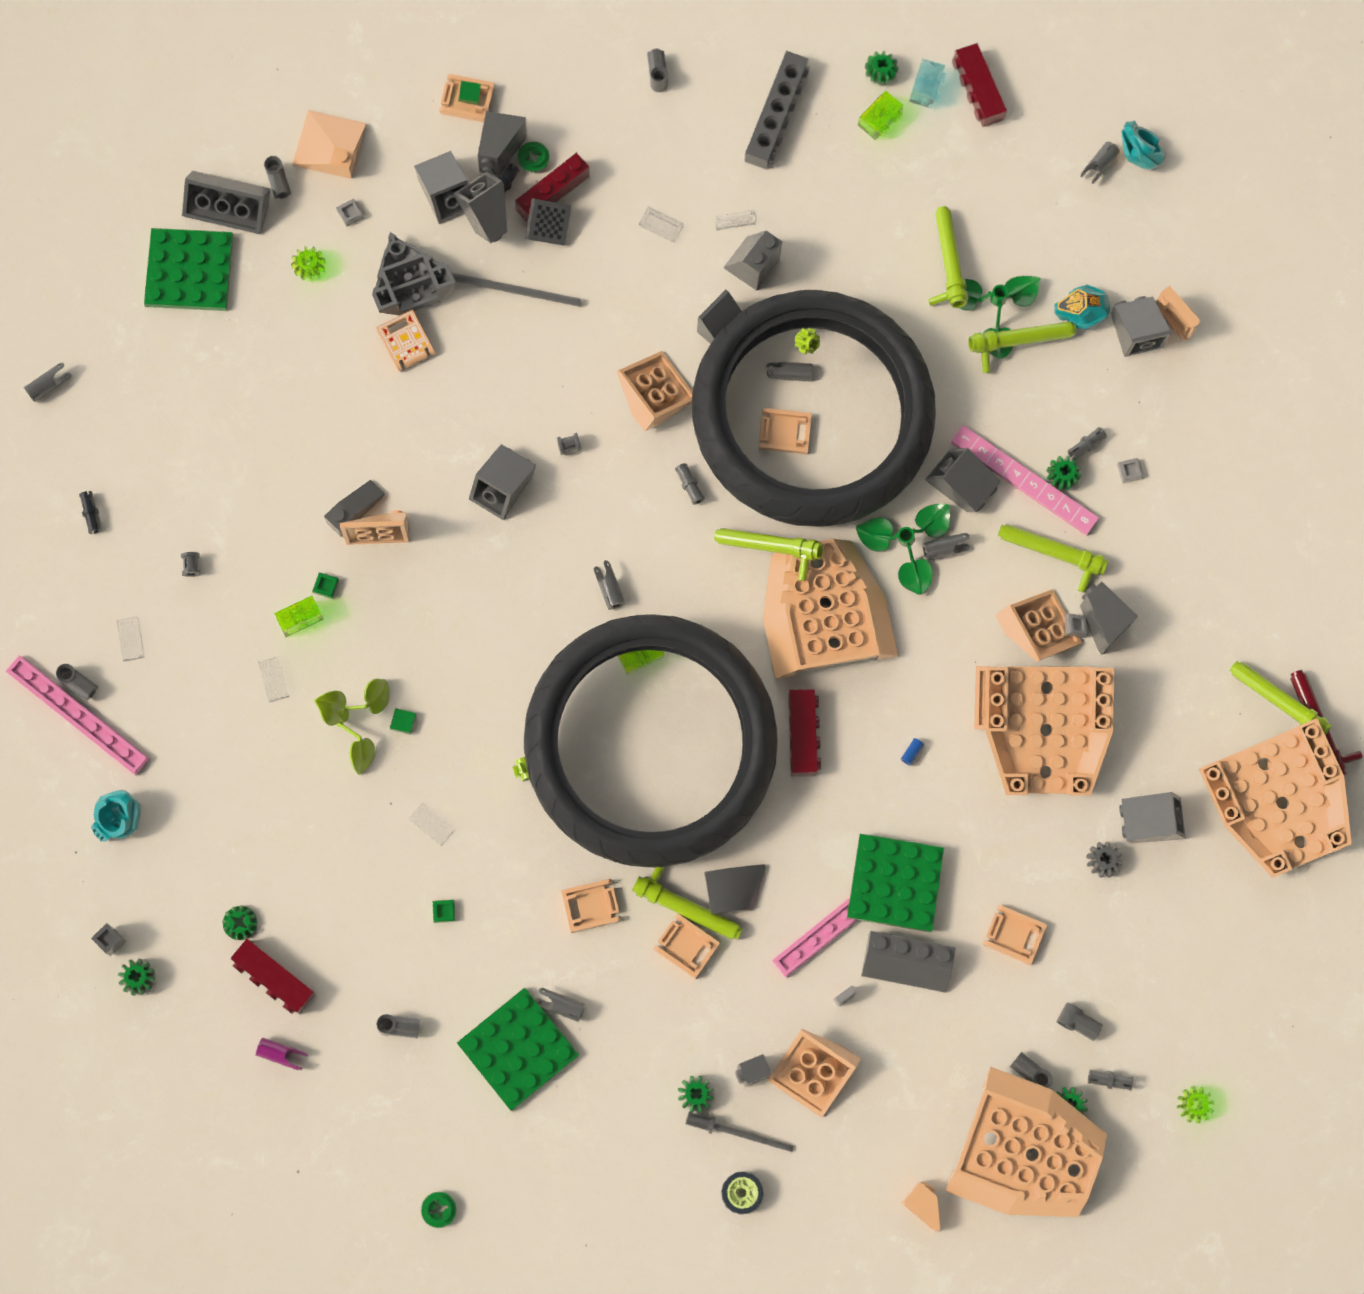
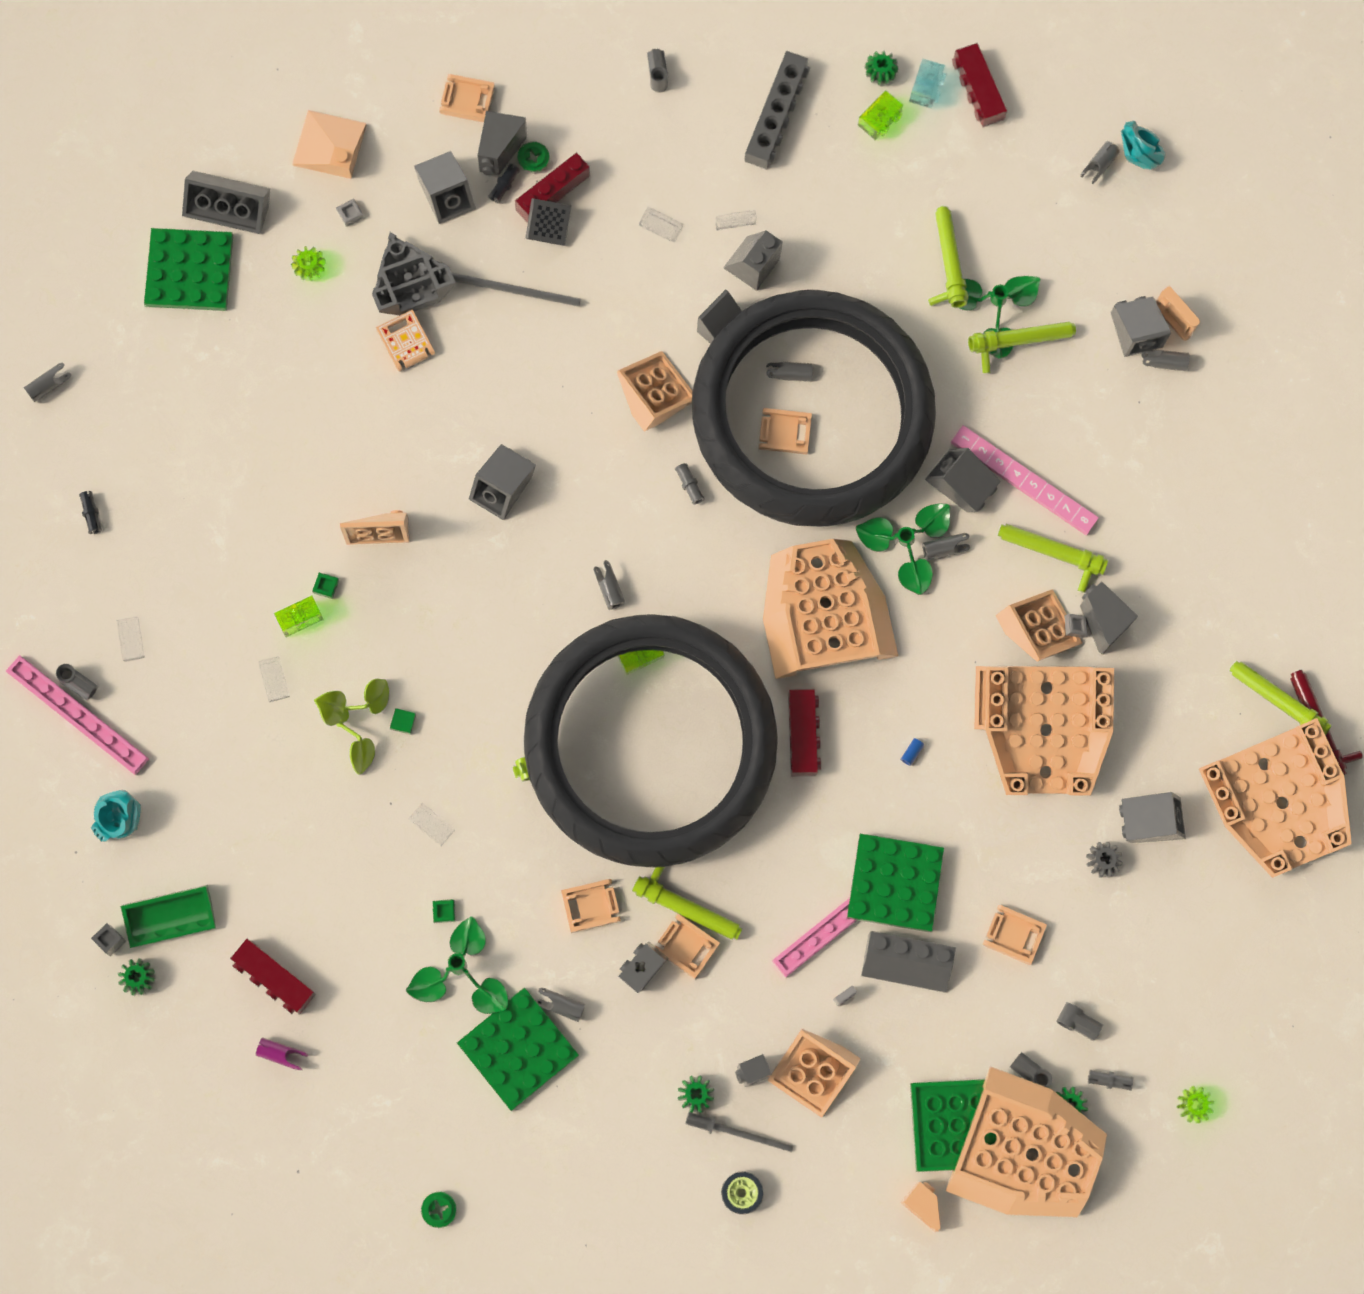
dark grey bush [181,552,200,577] -> none
green gear [222,905,257,940] -> none
dark grey piece [264,156,292,199] -> none
dark grey slope [324,480,385,537] -> none
dark grey piece [376,1014,420,1039] -> none
dark grey slope [454,171,507,243] -> none
green tile [458,81,481,105] -> none
dark grey bush [557,433,581,455] -> none
dark grey slope [704,864,766,915] -> none
lime cylinder [714,528,823,581] -> none
lime gear [795,328,820,355] -> none
green gear [1046,455,1082,491] -> none
teal helmet [1054,284,1110,330] -> none
dark grey pin [1067,427,1107,460] -> none
light grey tile [1117,458,1143,483] -> none
none -> green slope [120,885,216,948]
none -> green plant [406,916,508,1014]
none -> dark grey brick [618,942,669,993]
none -> green plate [910,1080,997,1172]
none -> dark grey piece [1142,350,1189,371]

